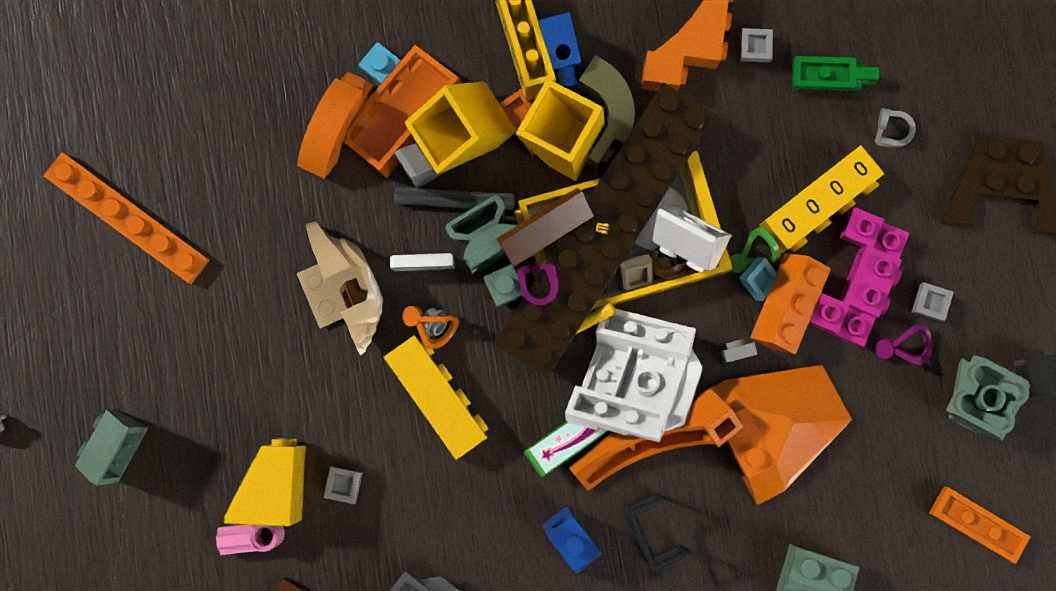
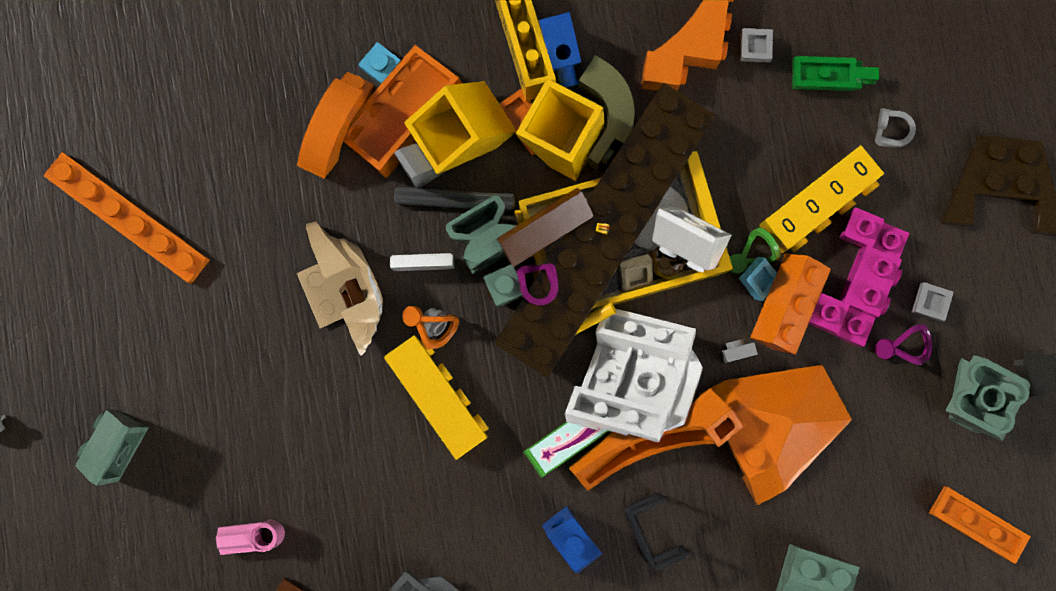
yellow slope [224,438,306,526] -> none
light grey plate [324,466,363,504] -> none

